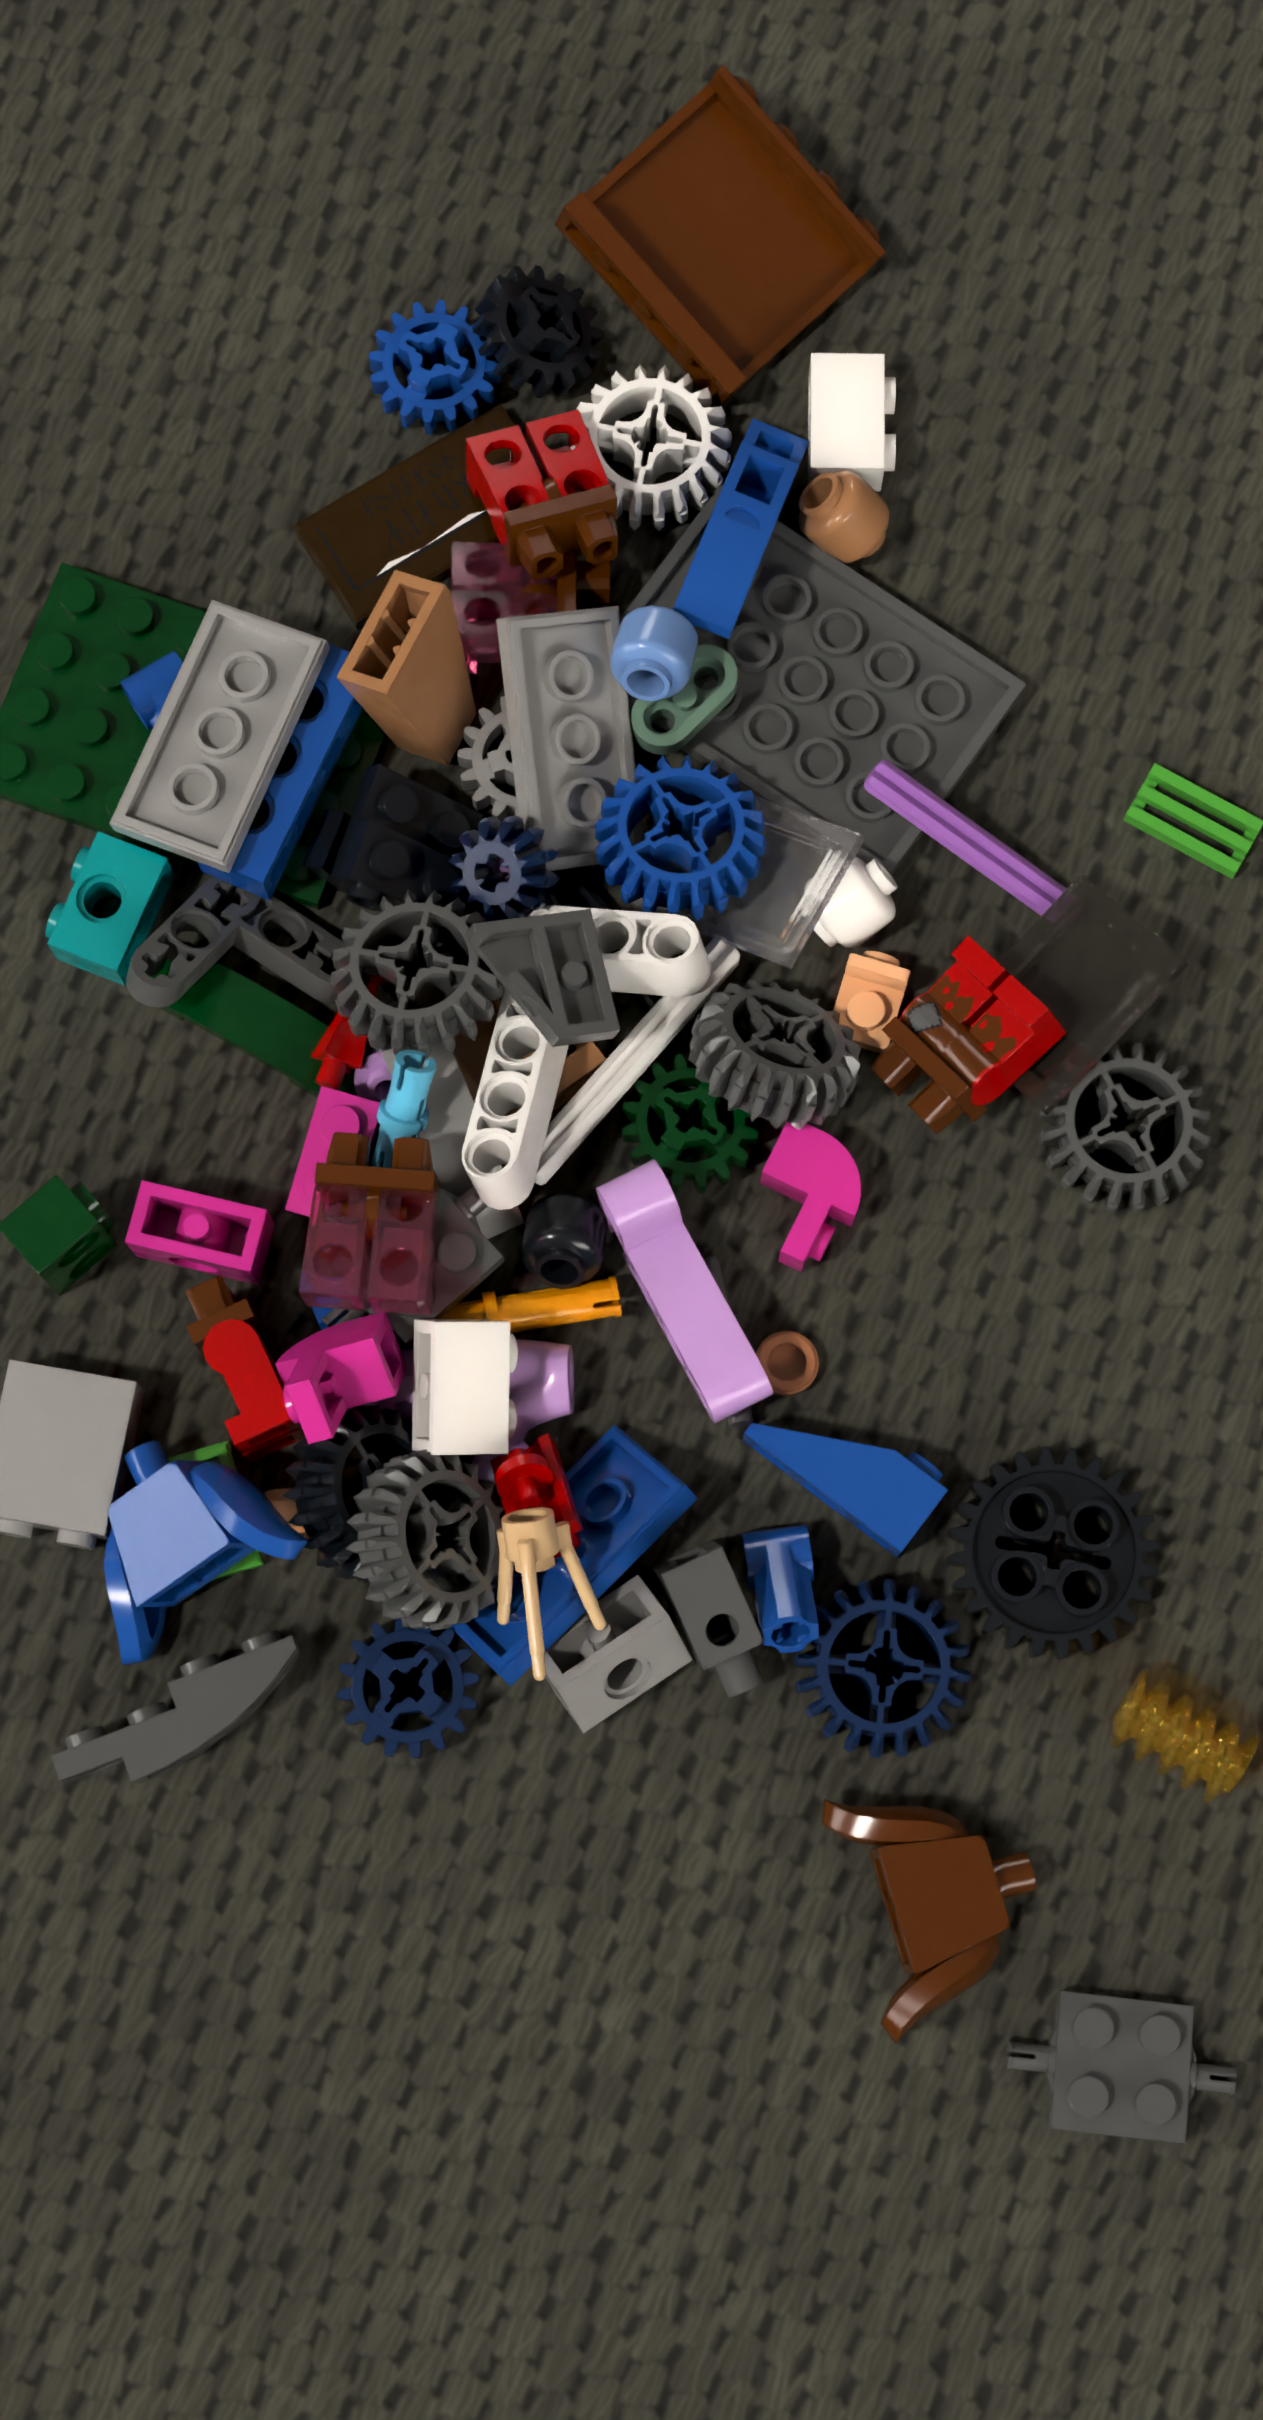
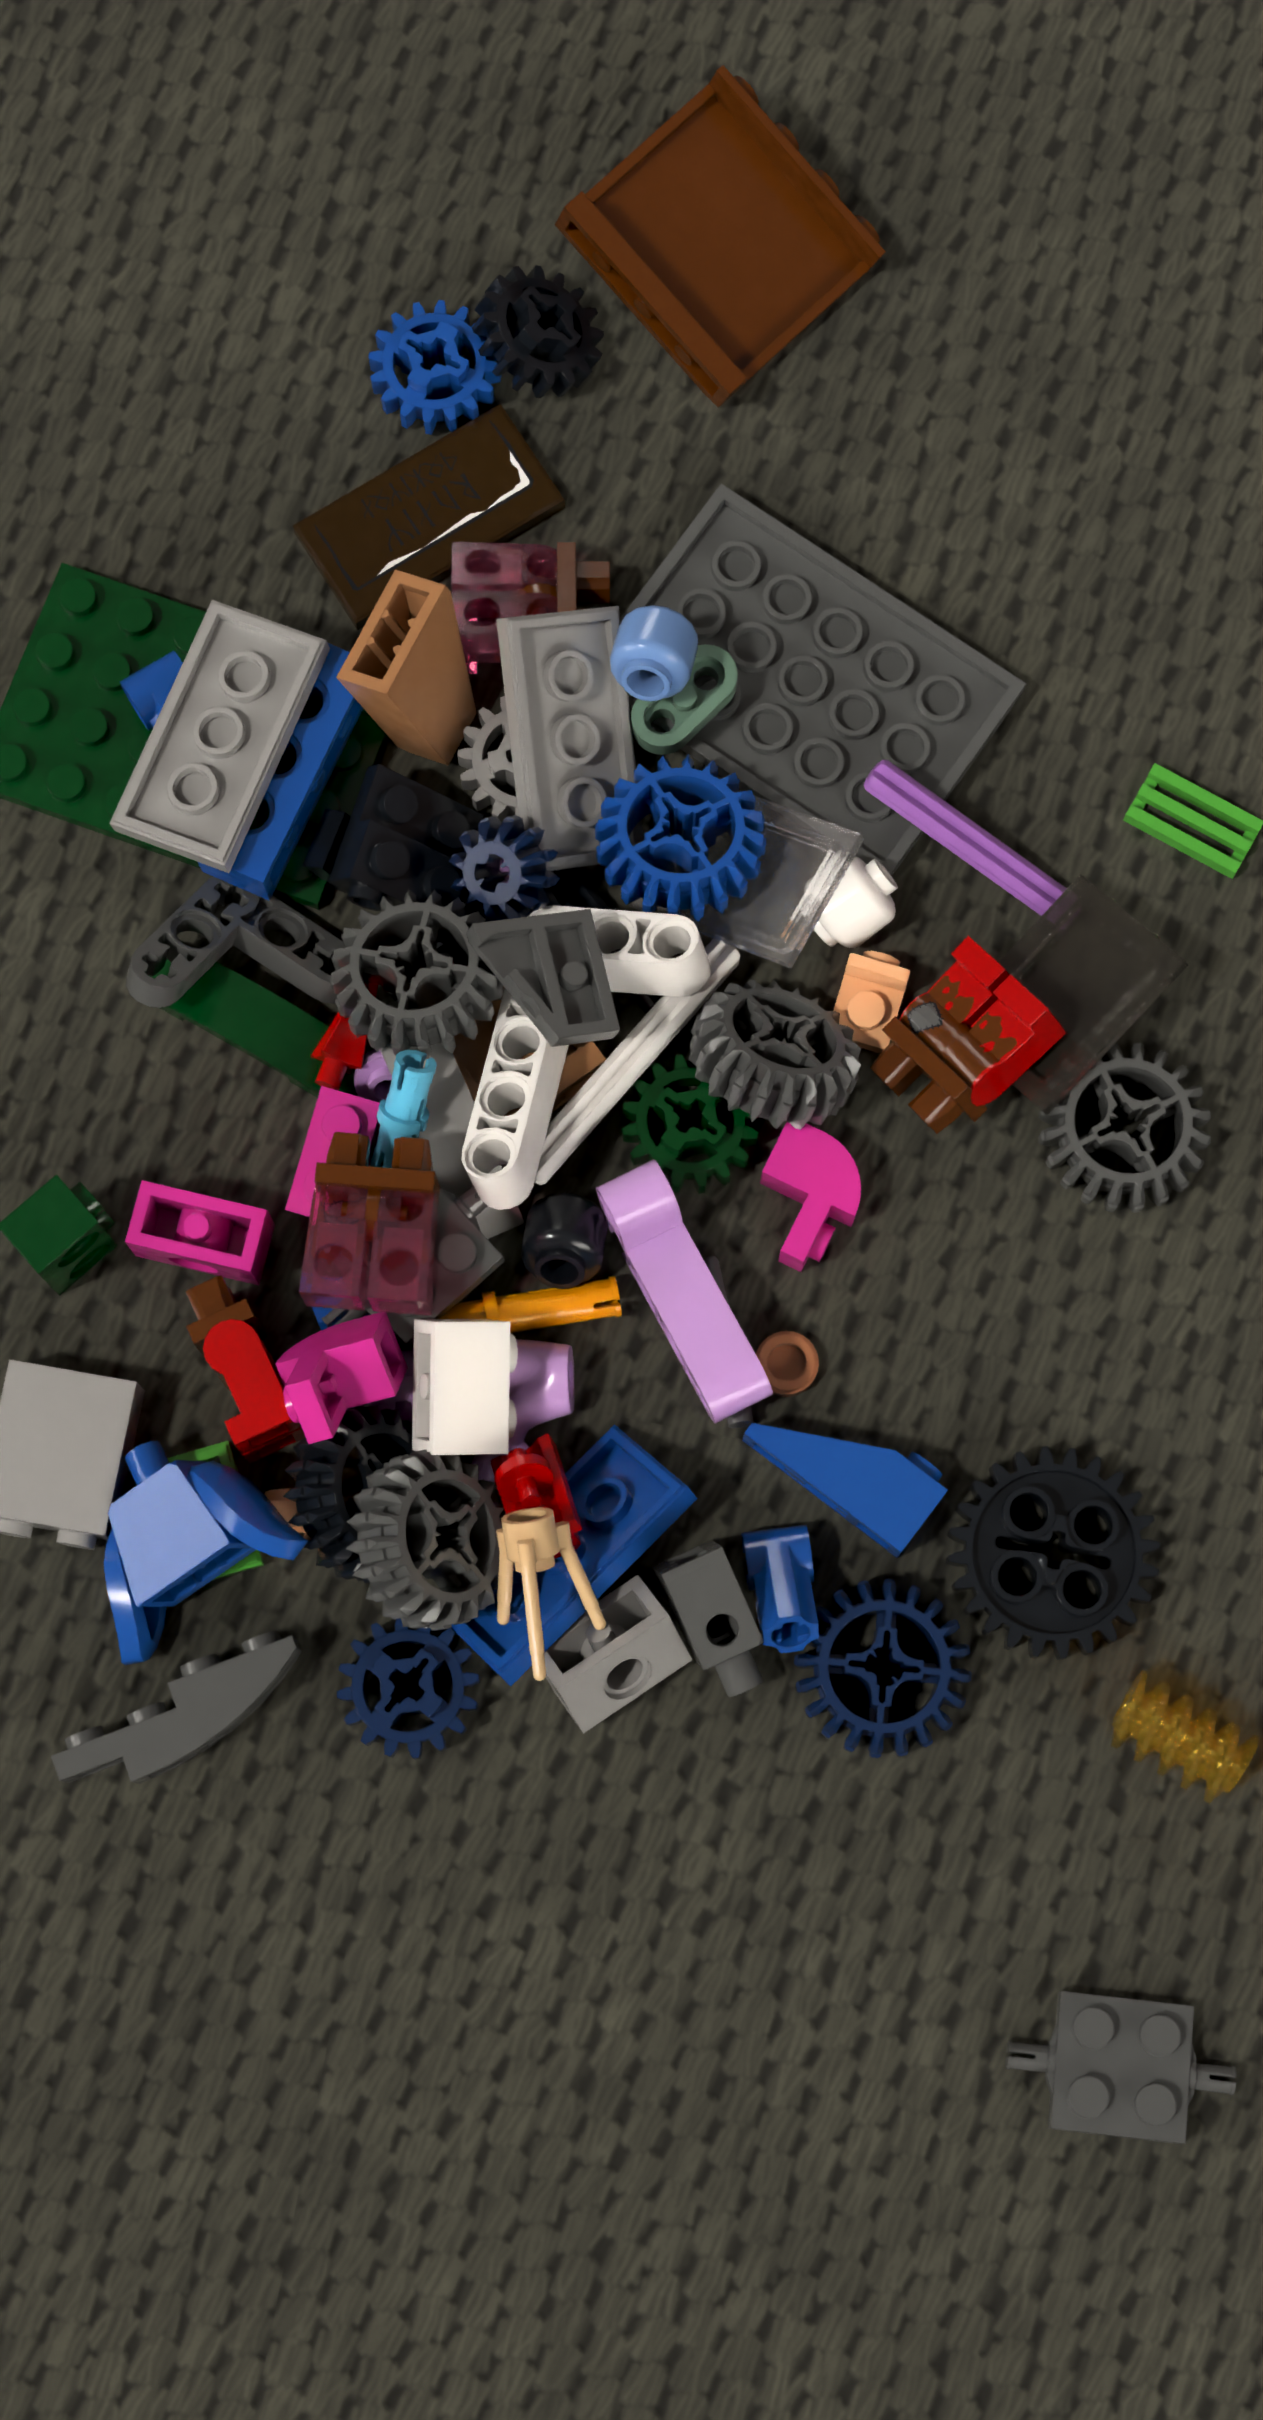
teal brick [45,831,175,986] -> none
hips [466,409,618,581] -> none
white gear [570,365,732,531] -> none
blue slope [673,418,809,639] -> none
medium nougat head [798,470,890,563] -> none
white brick [808,353,896,491] -> none
reddish brown torso [822,1799,1036,2044] -> none

